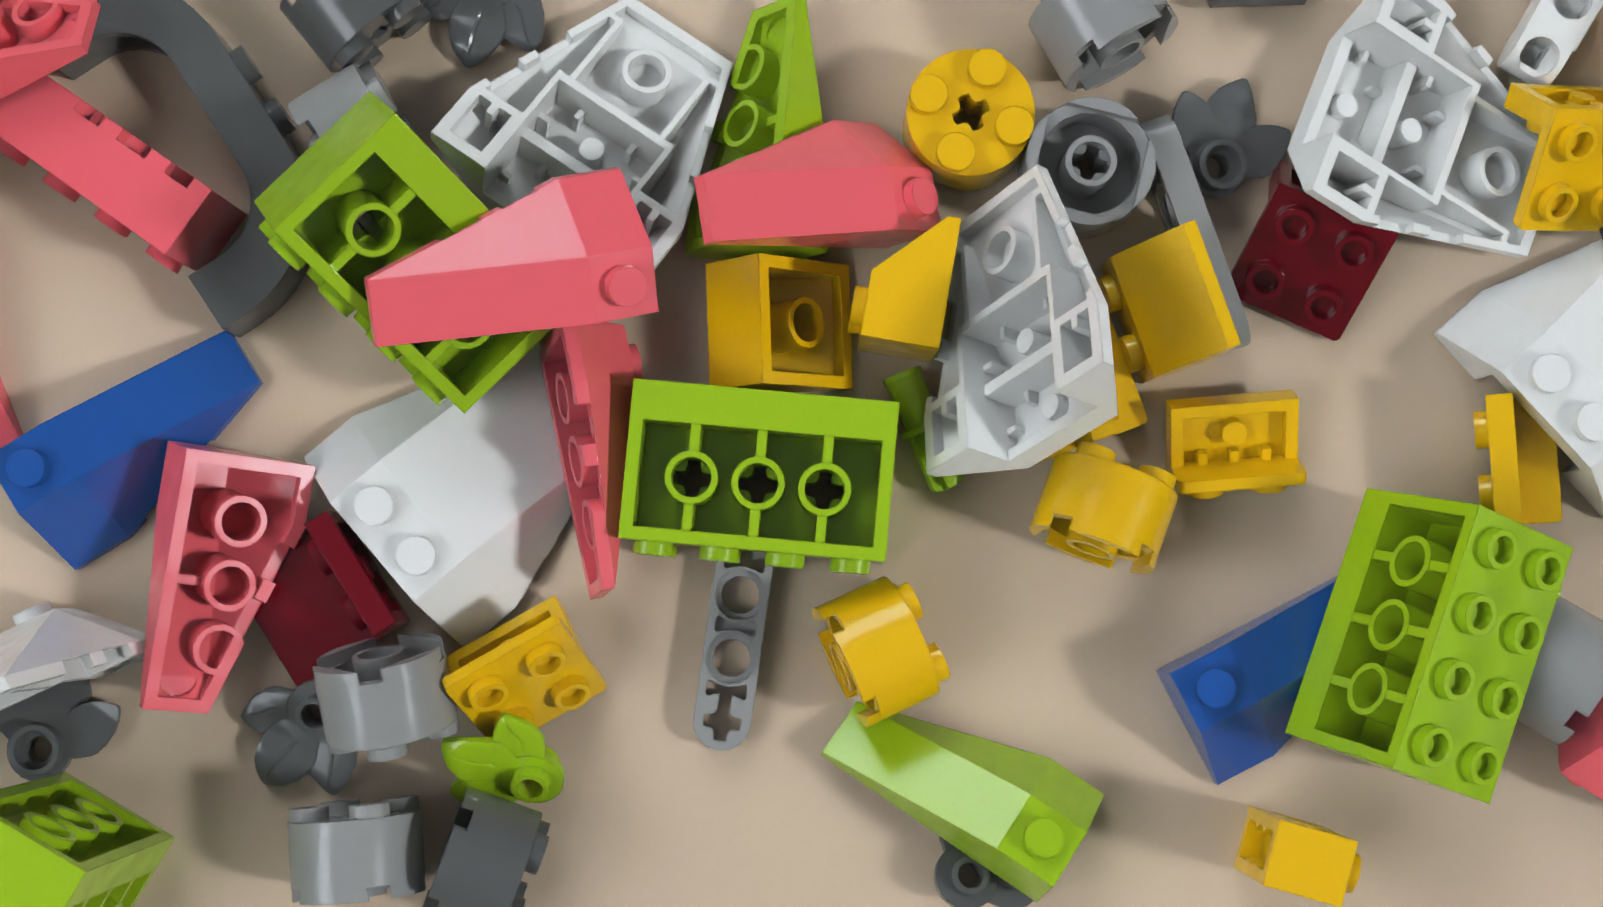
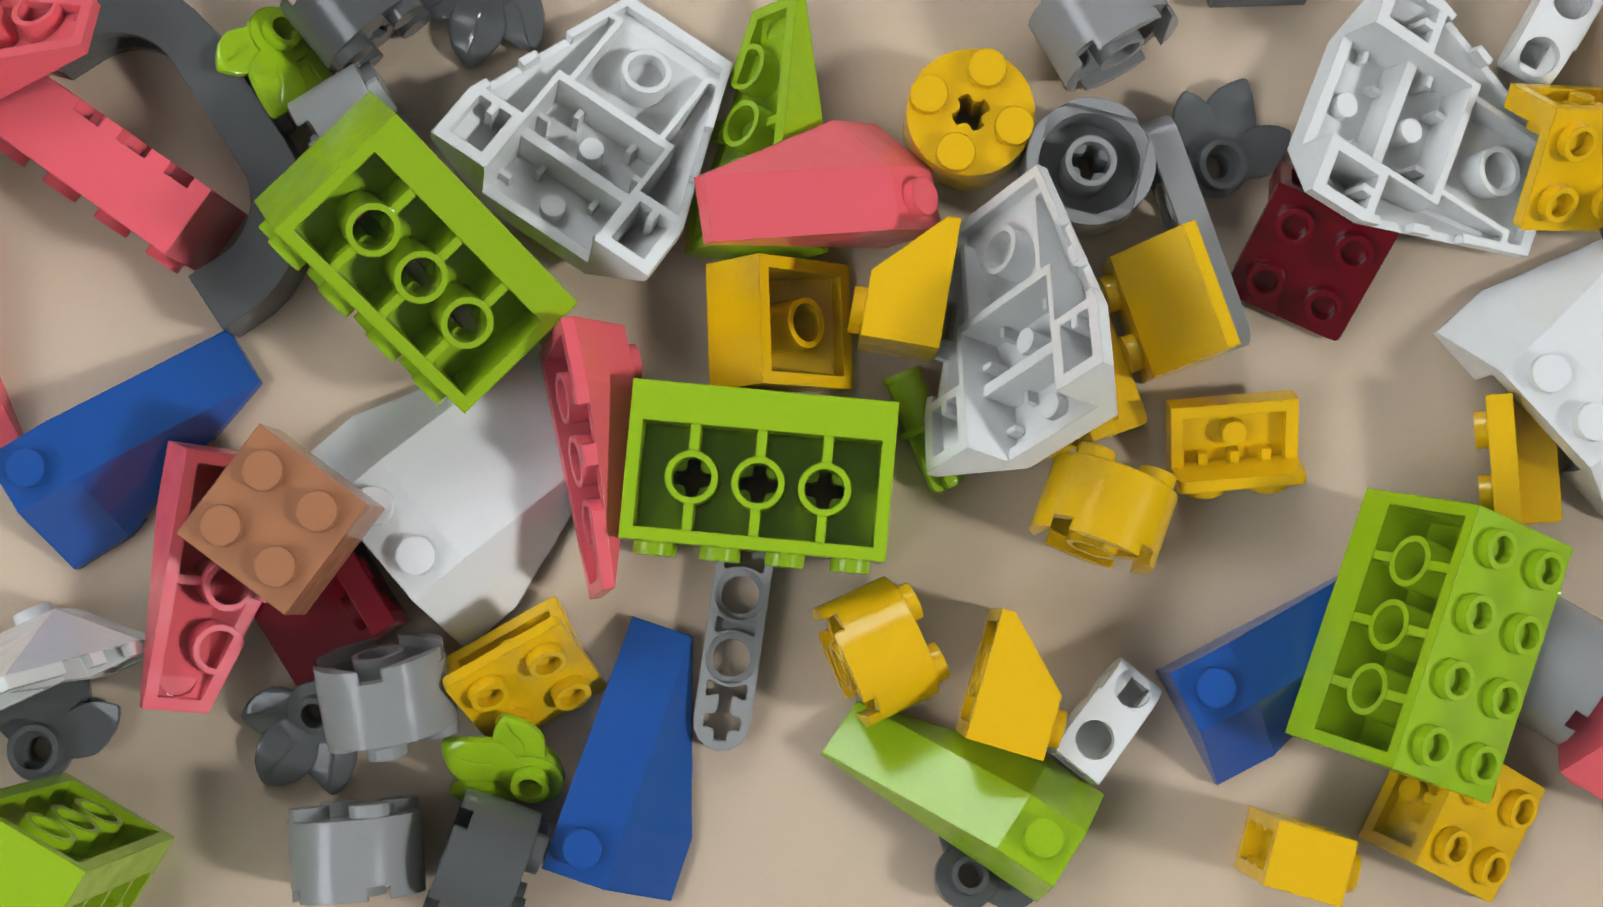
coral wedge [364,167,659,347] -> none
none -> nougat brick [176,423,385,615]
none -> lime plate [215,6,335,119]
none -> blue wedge [542,616,693,901]
none -> yellow slope [955,608,1067,761]
none -> white leg [1046,657,1162,785]
none -> yellow bracket [1358,764,1545,903]

